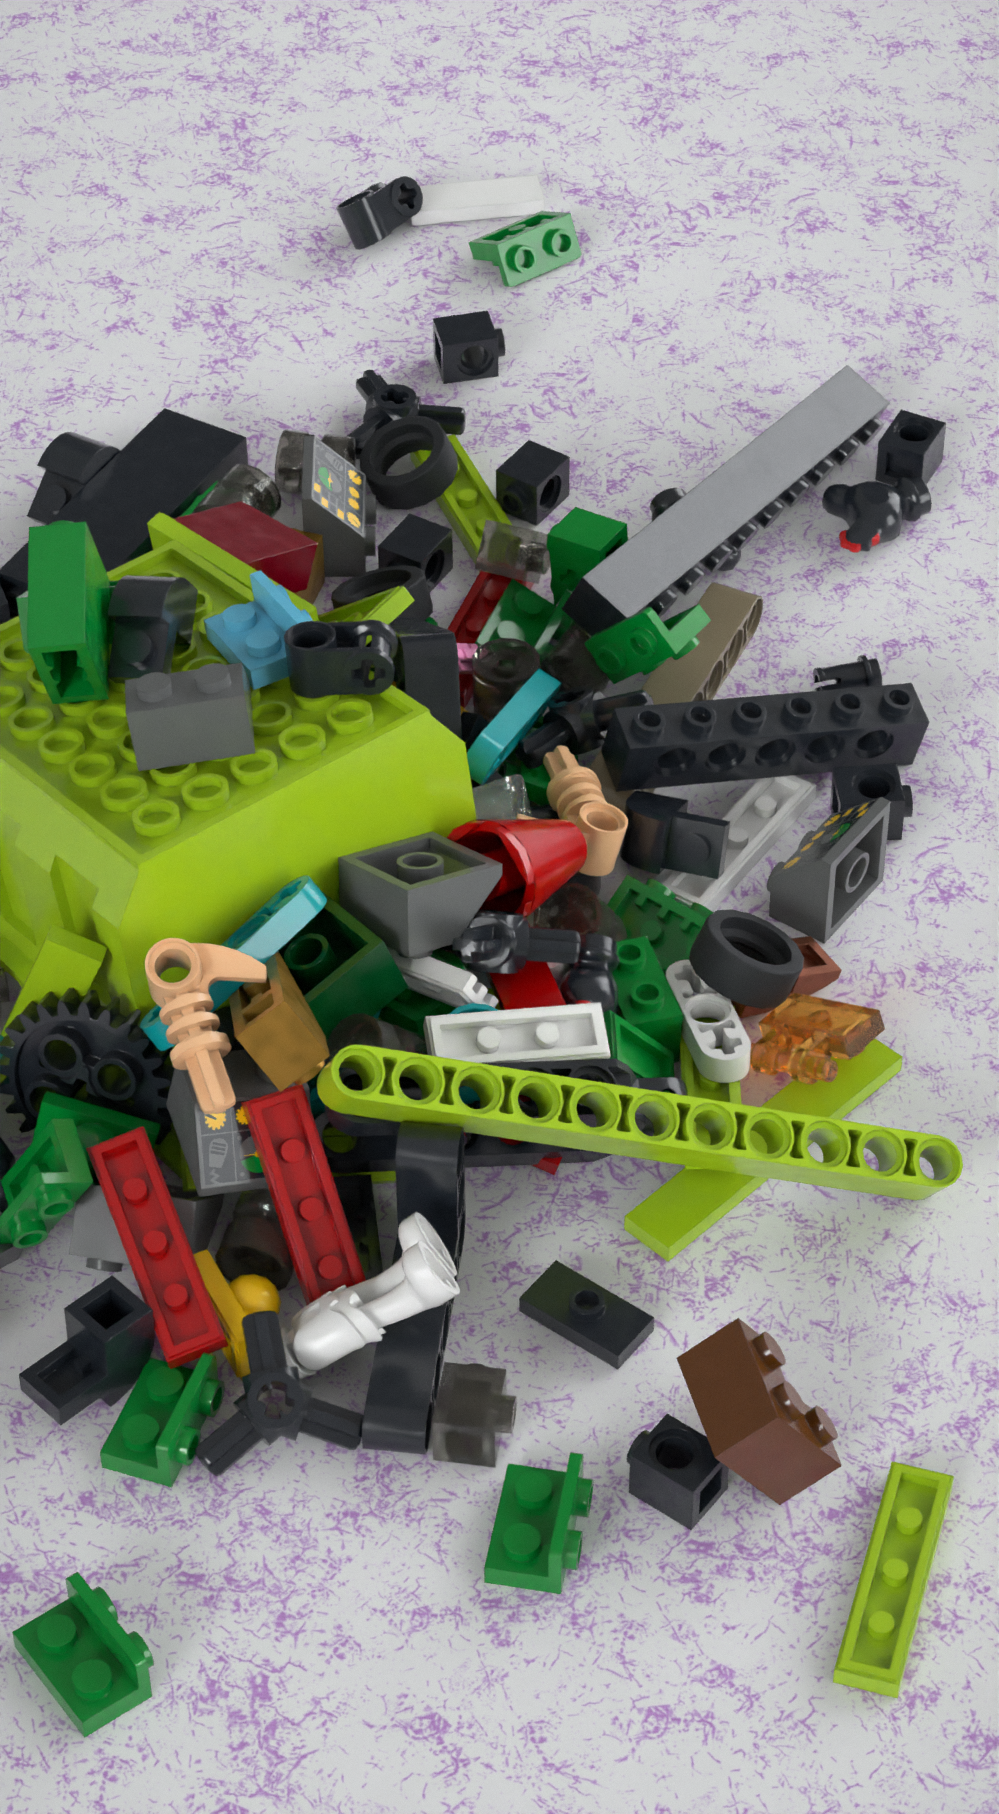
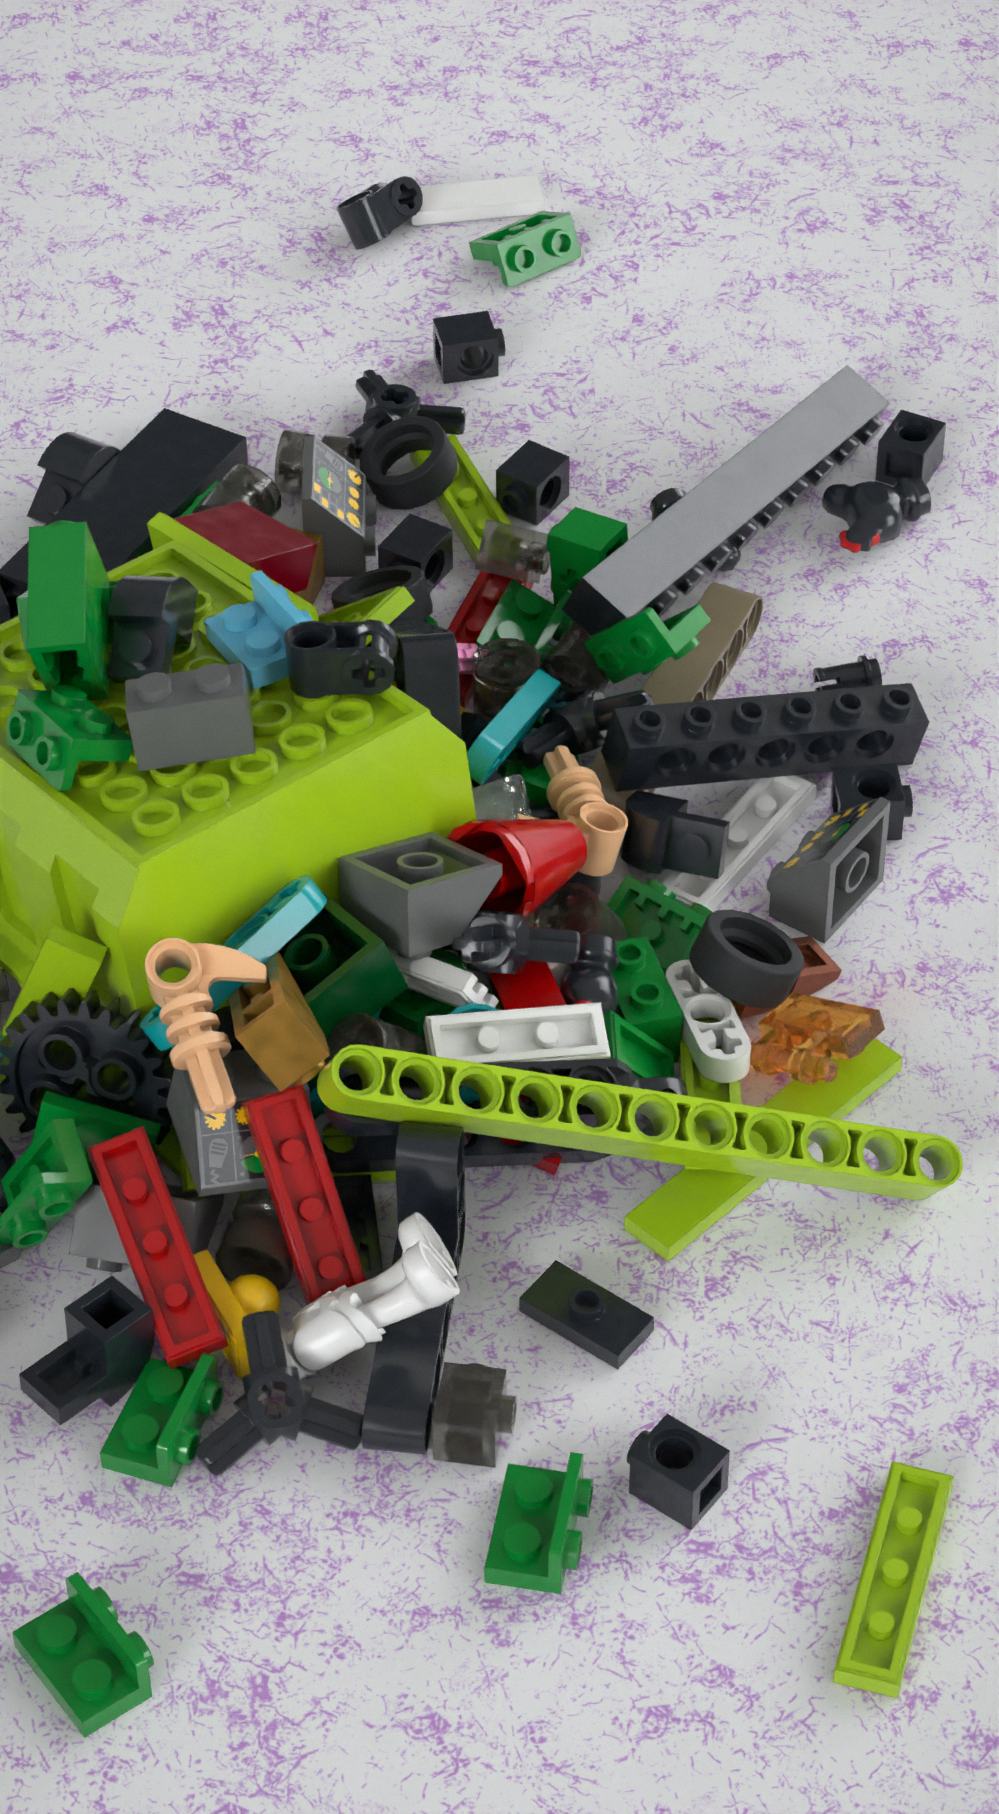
reddish brown brick [677,1318,842,1505] -> none
none -> green bracket [6,685,133,791]

